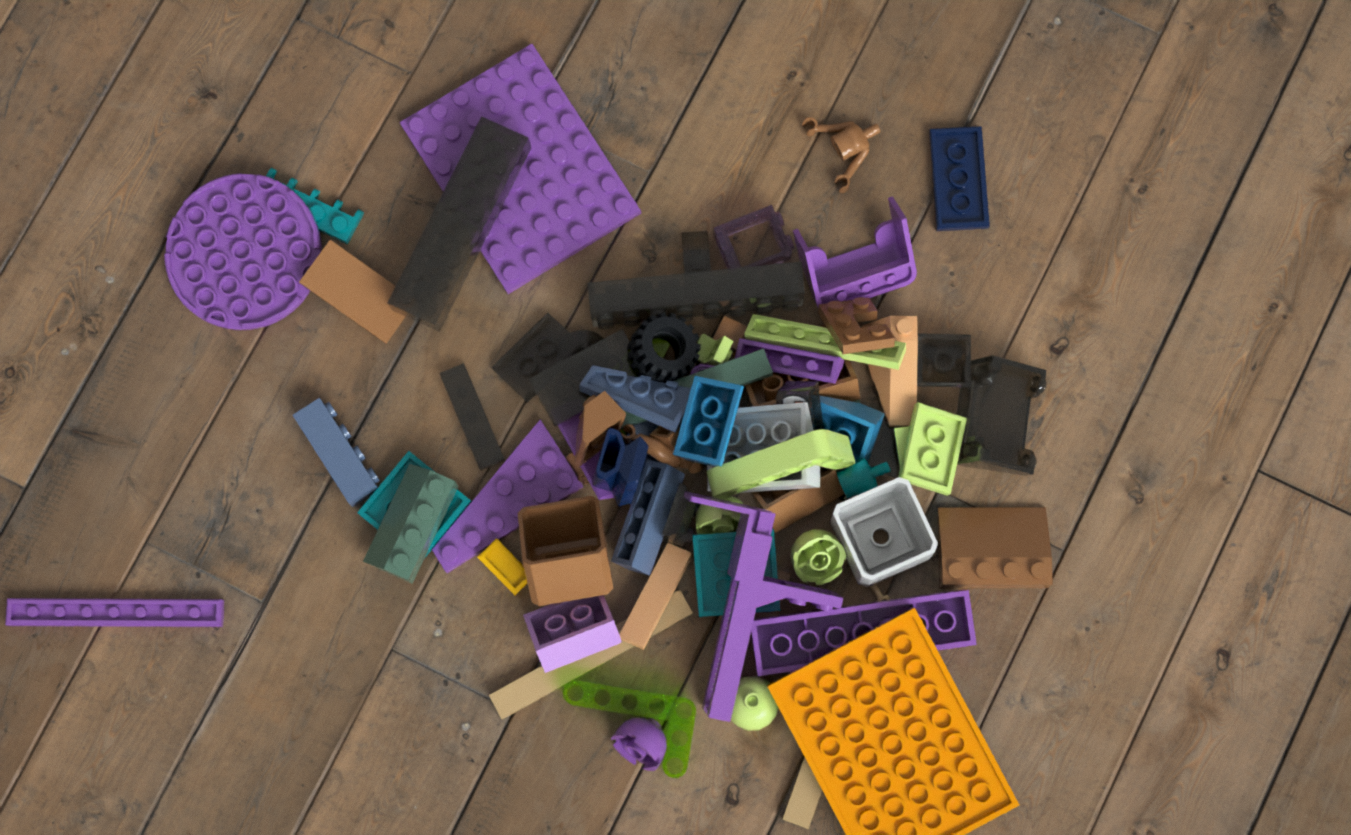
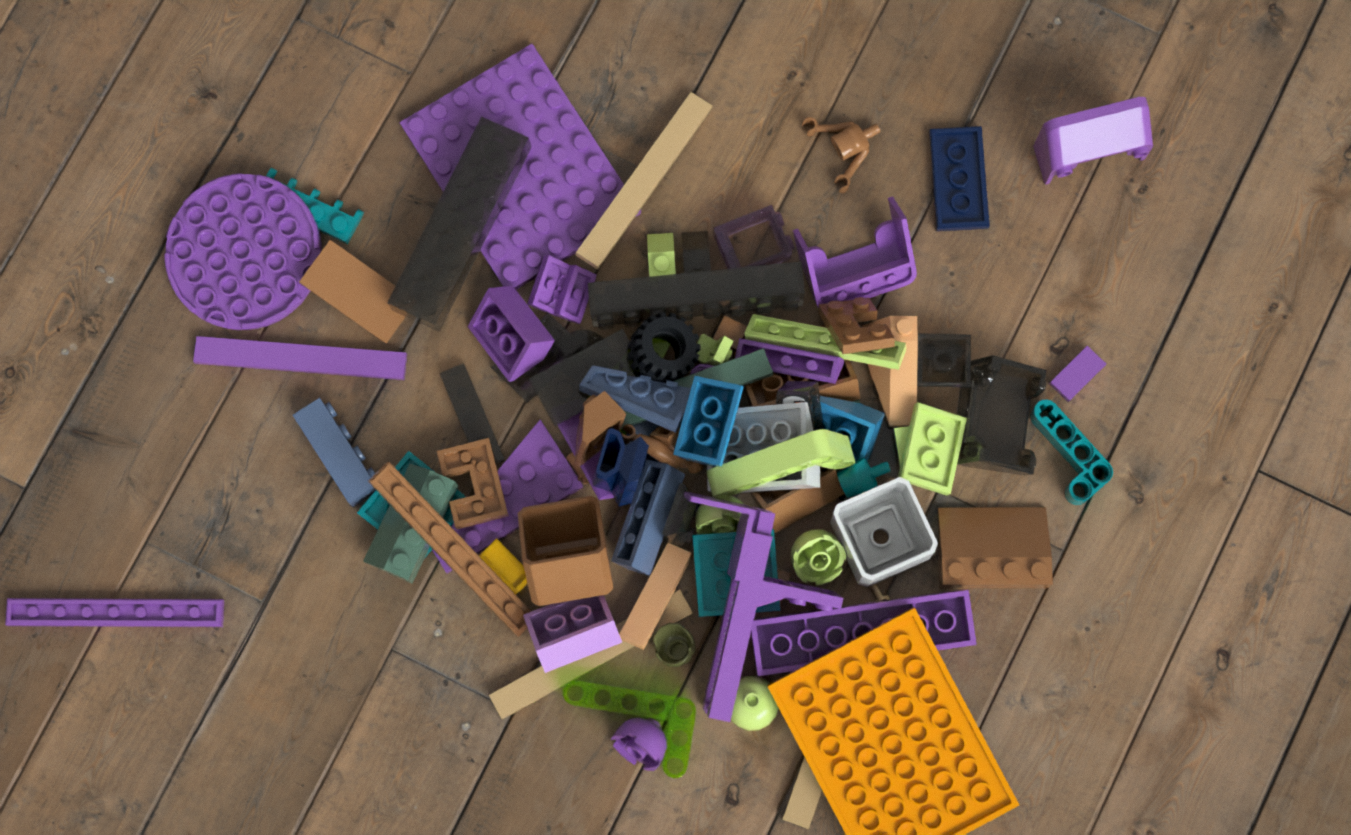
none -> medium lavender tile [193,336,407,380]
none -> medium nougat tile [368,462,532,637]
none -> medium nougat plate [437,438,509,530]
none -> medium lavender slope [468,286,555,382]
none -> medium lavender slope [527,255,597,324]
none -> tan tile [576,92,712,270]
none -> yellowish green slope [647,233,676,286]
none -> olive hair [653,623,695,667]
none -> teal beam [1030,399,1113,505]
none -> windscreen [1033,97,1153,185]
none -> medium lavender tile [1049,346,1106,402]

